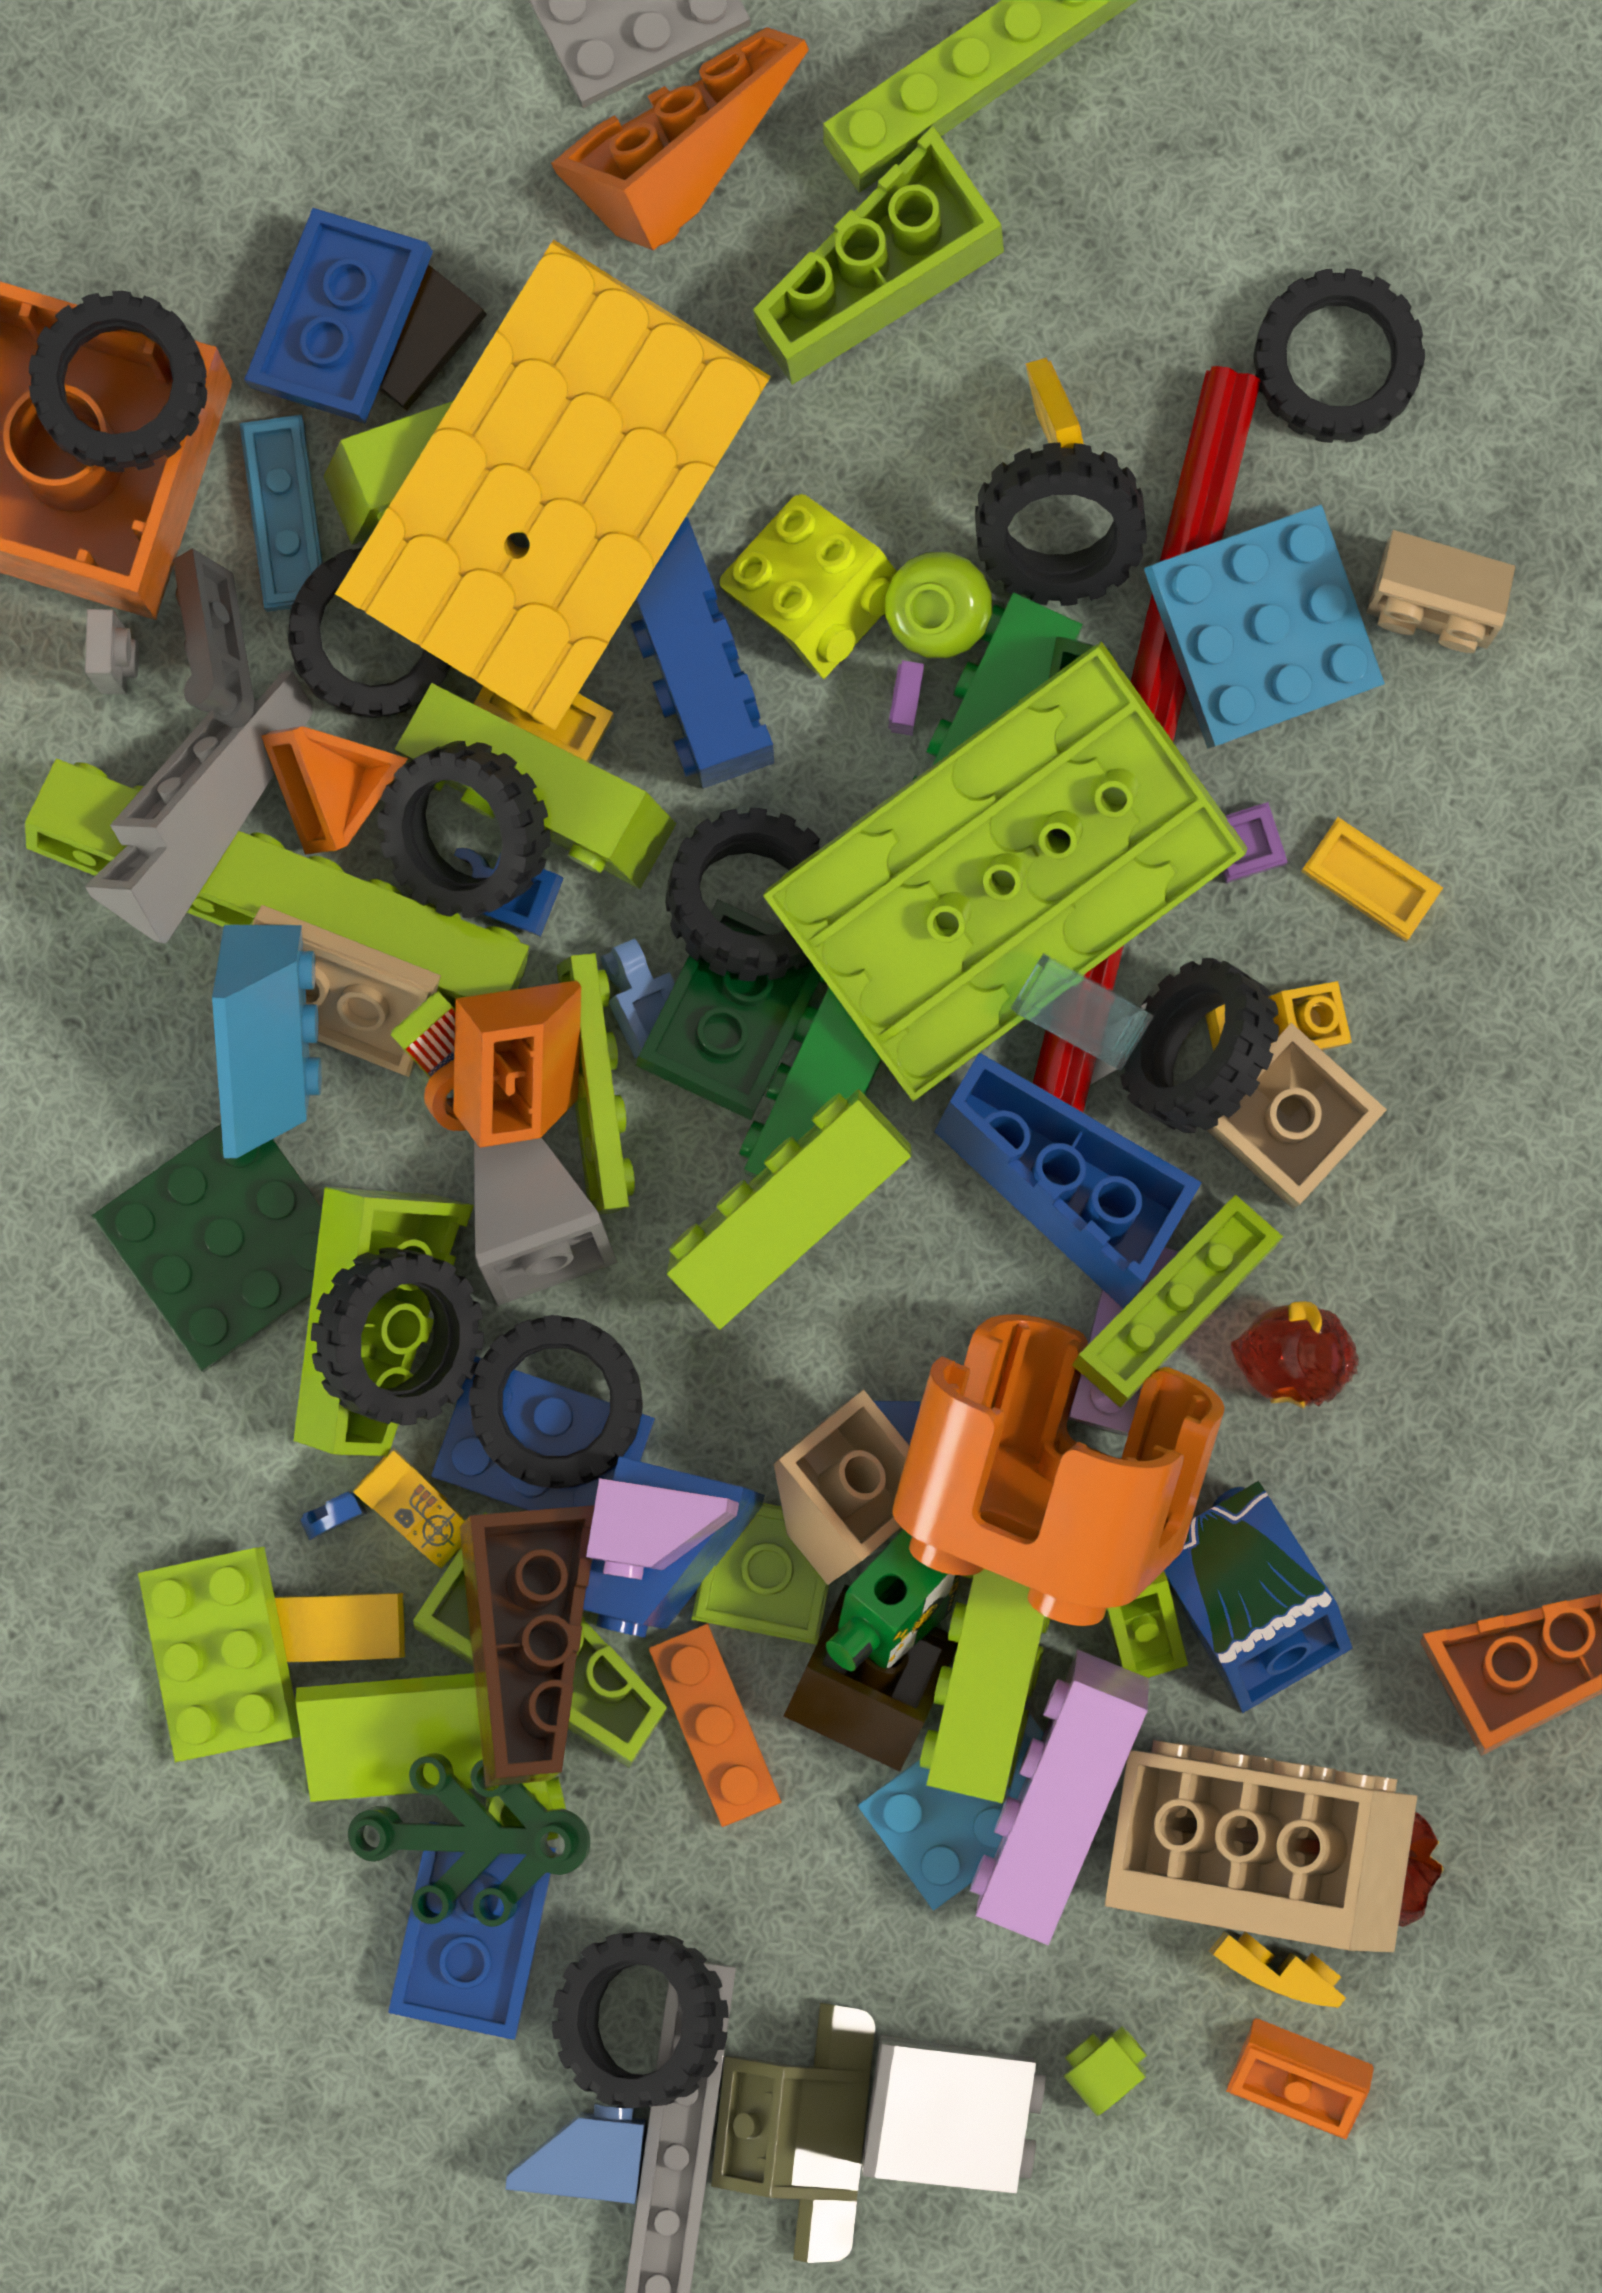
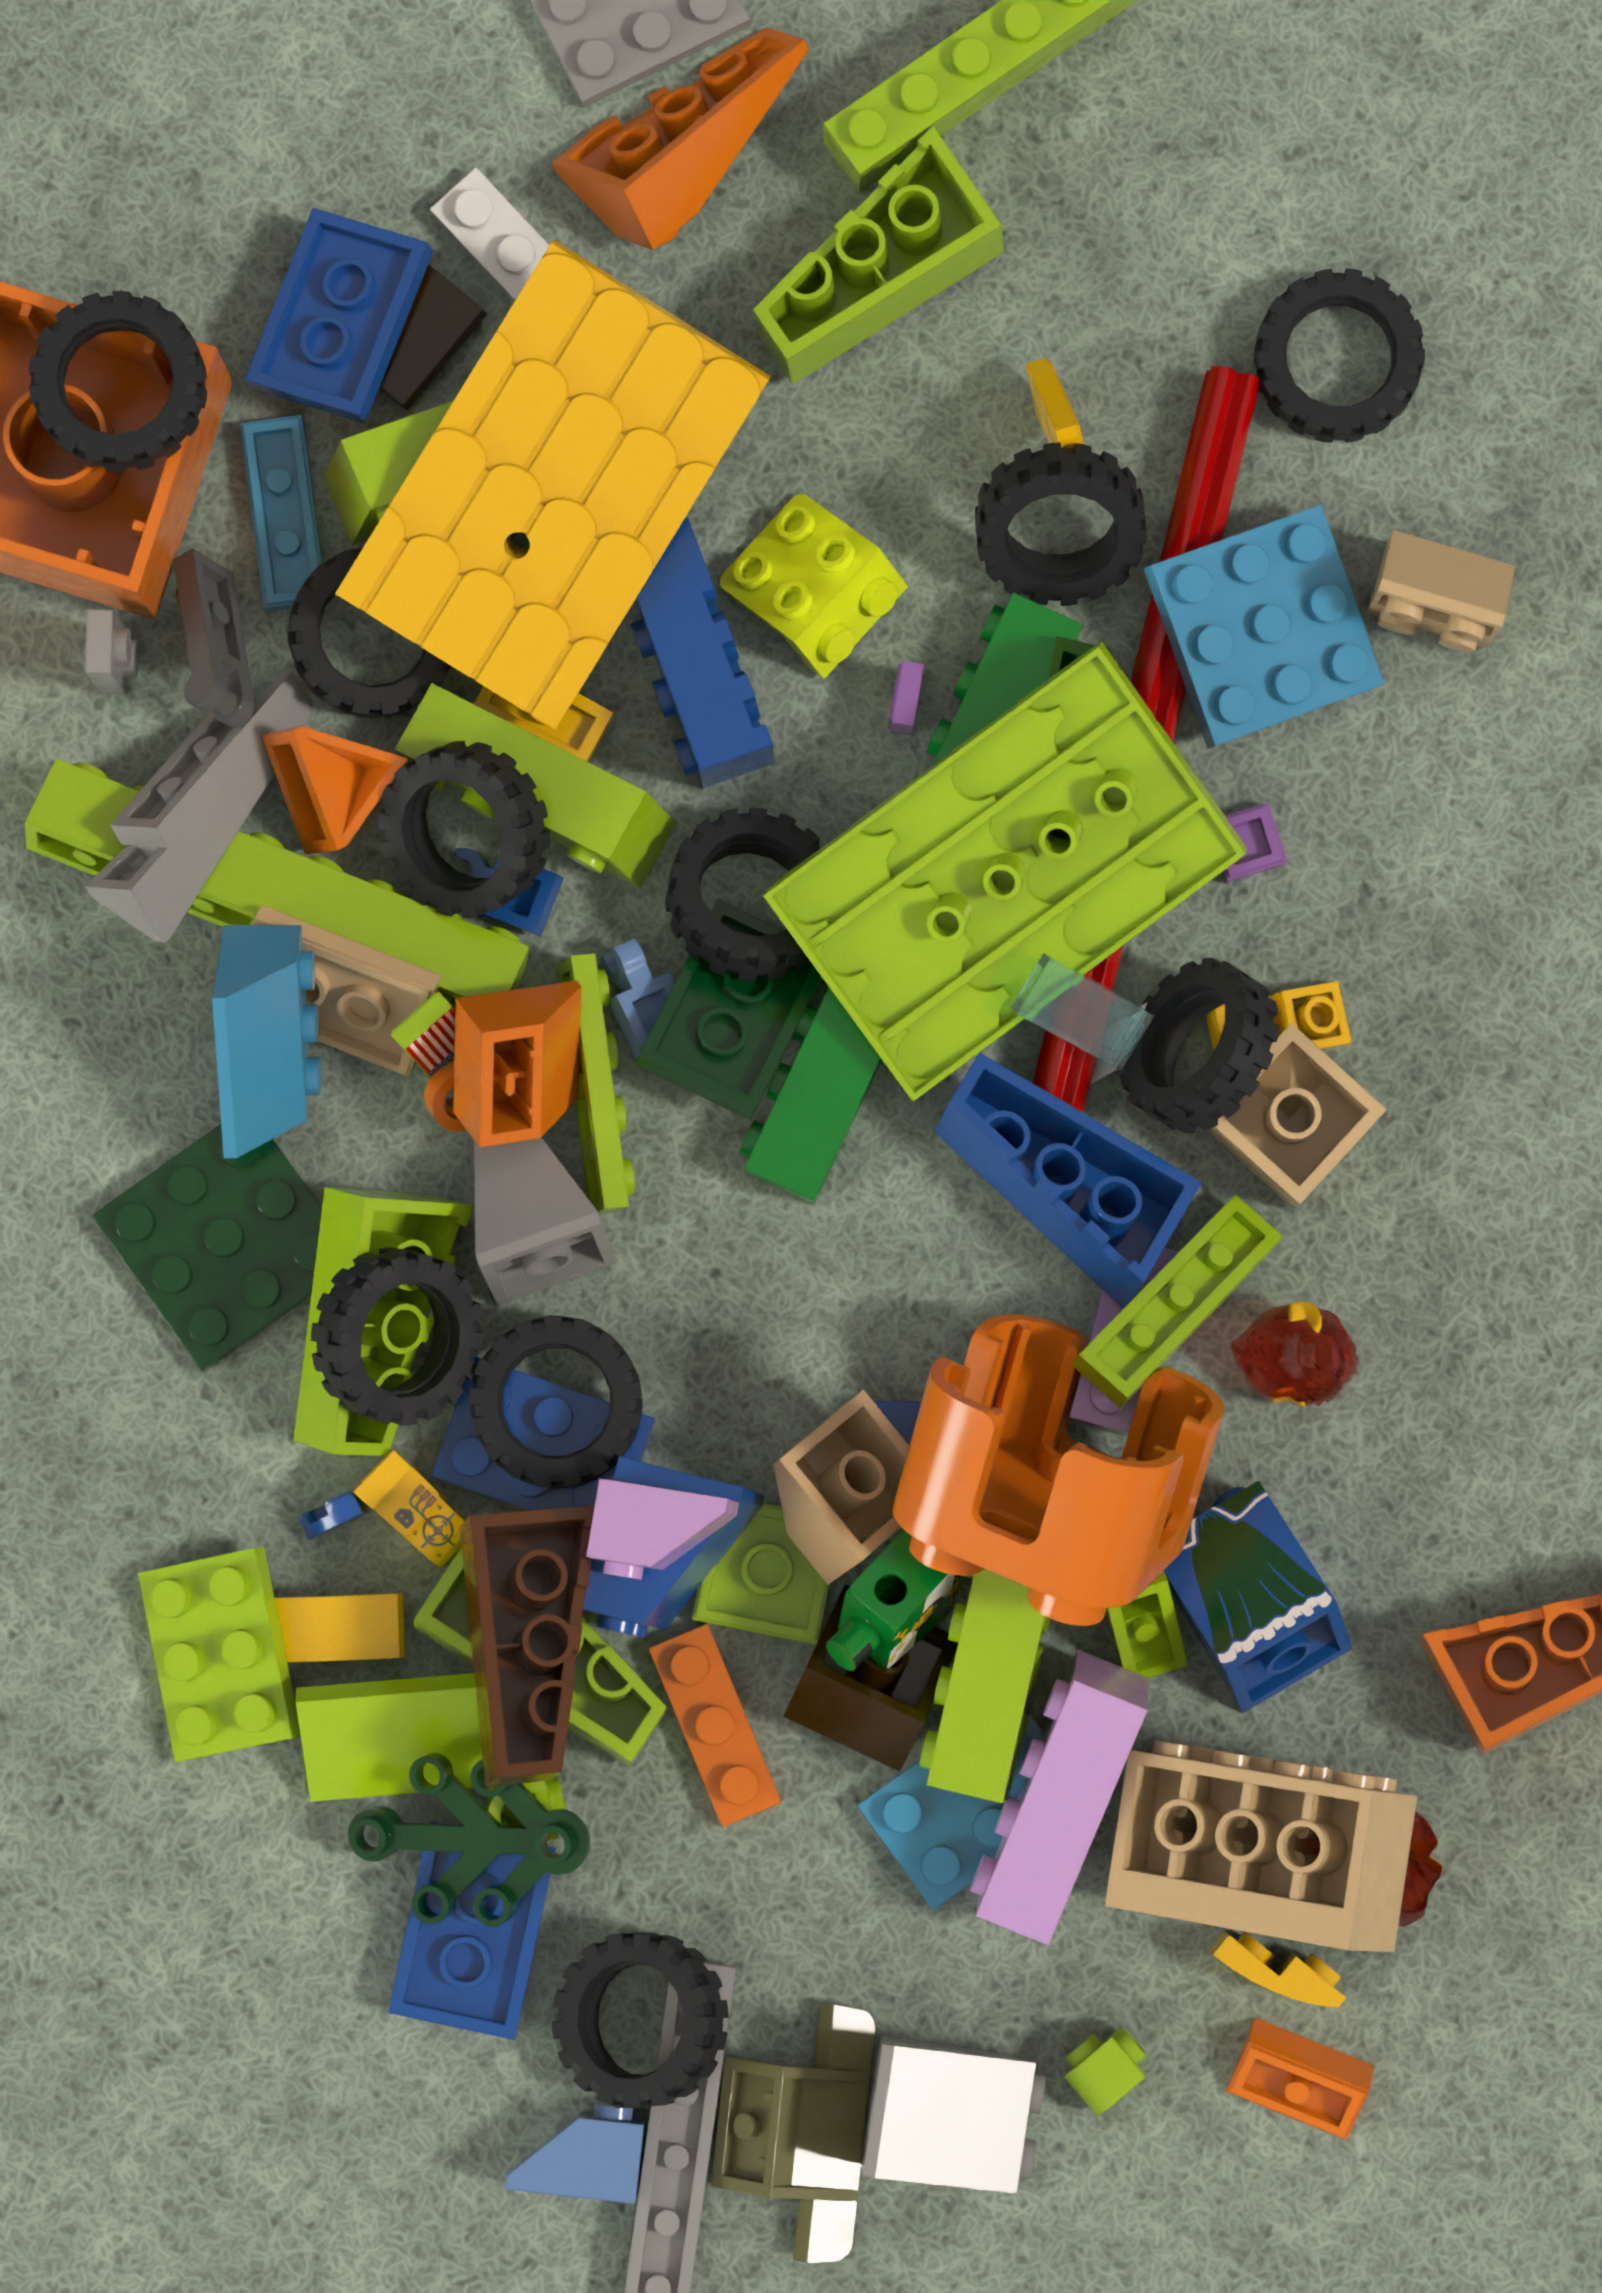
lime wedge [666,1089,912,1330] -> none
lime piece [885,552,992,658] -> none
yellow tile [1301,817,1443,942] -> none
none -> white plate [430,168,549,303]

